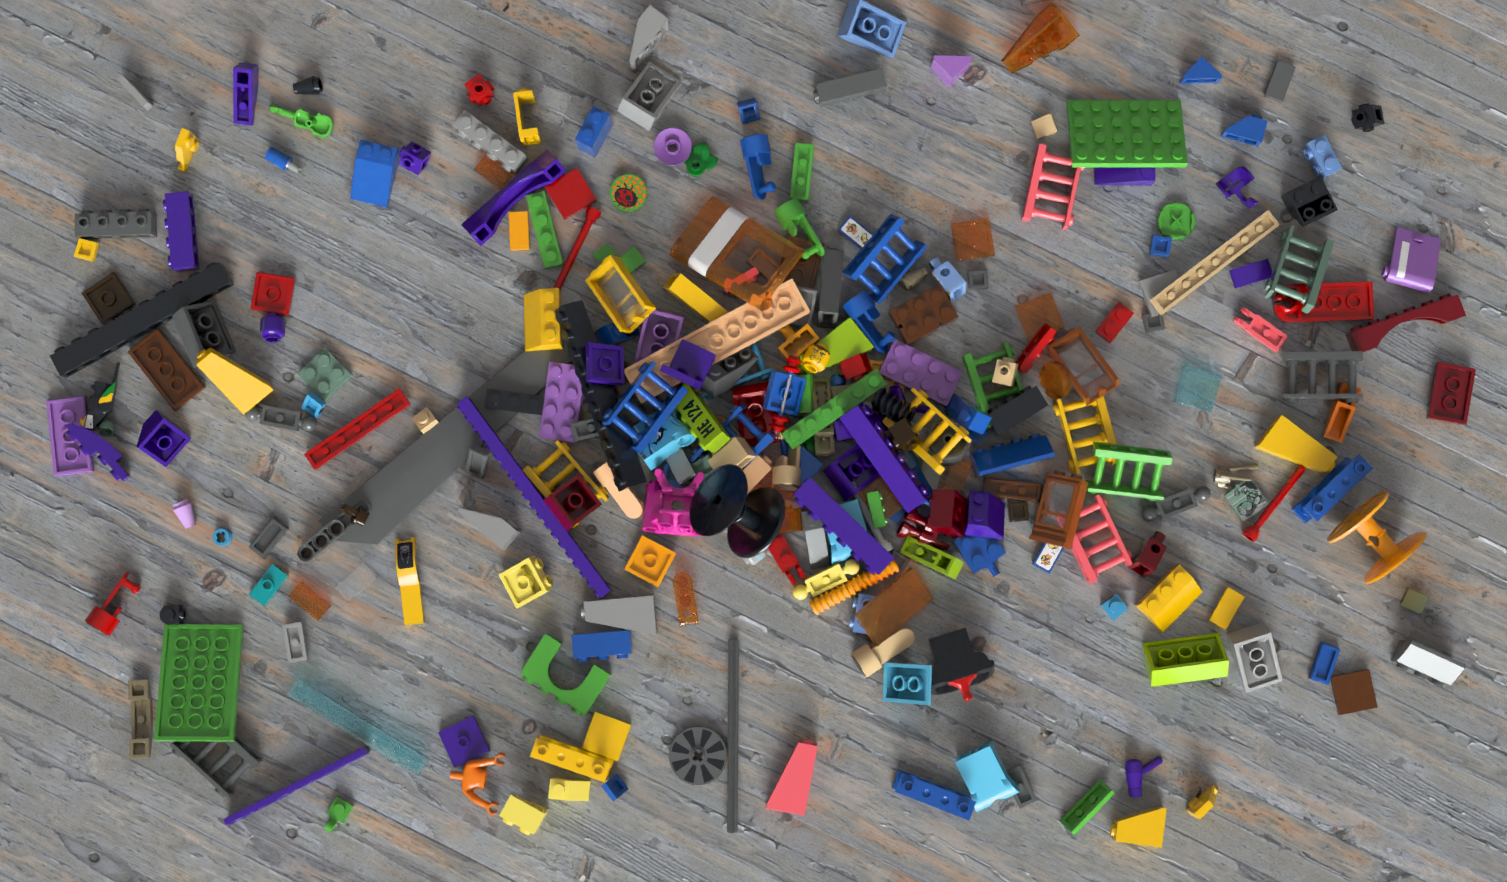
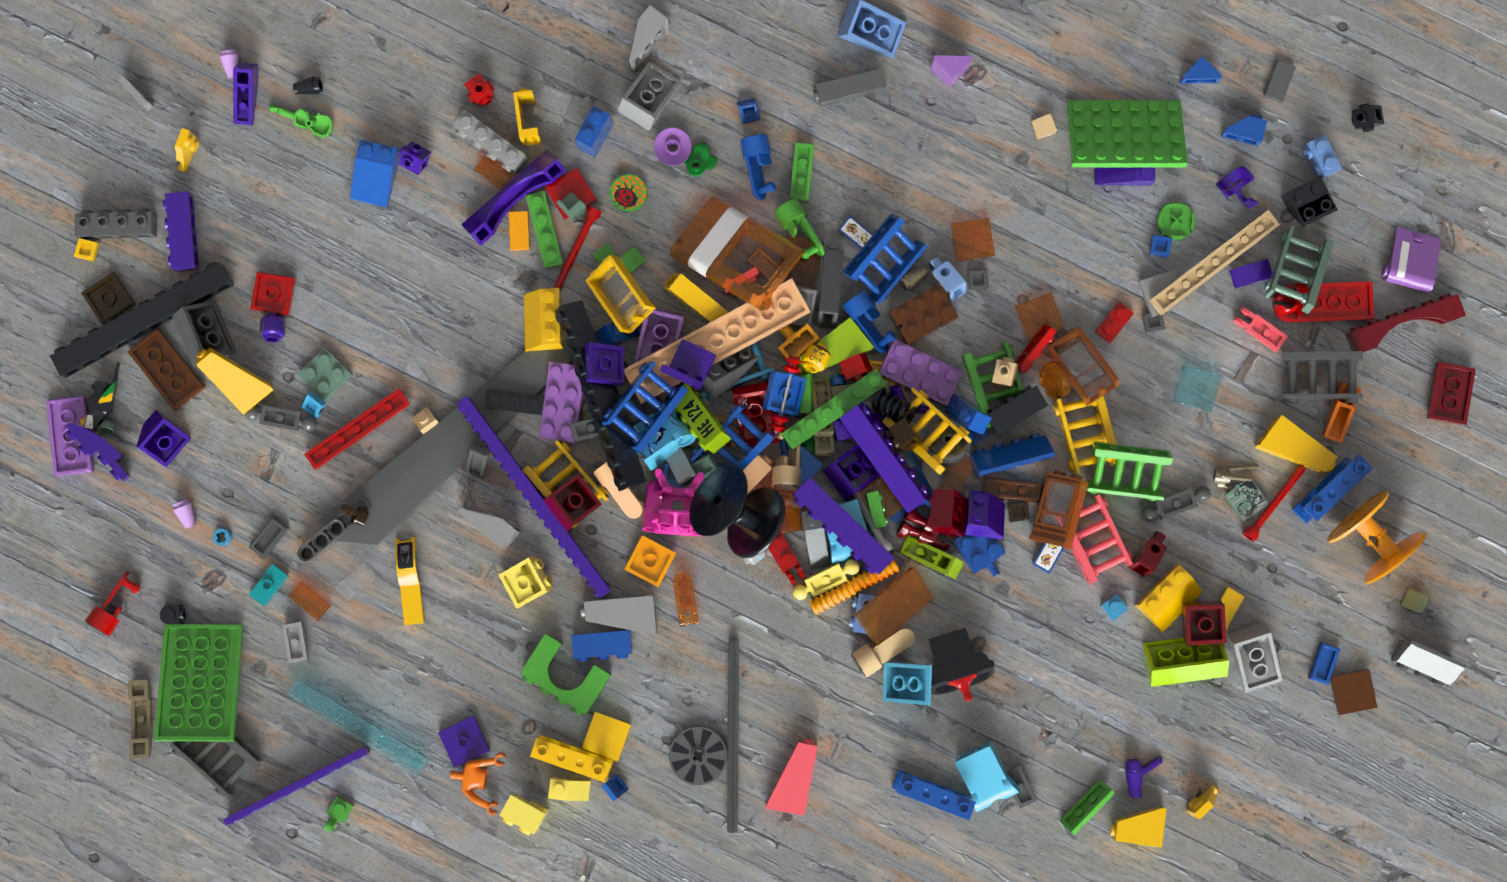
blue piece [265,147,301,174] -> none
tan brick [708,437,756,470] -> none
clear orange wedge [1001,2,1080,73] -> none
coral fence [1021,144,1084,230] -> none
none -> lavender cone [220,50,239,79]
none -> sand green panel [556,193,587,222]
none -> dark red brick [1182,601,1227,645]

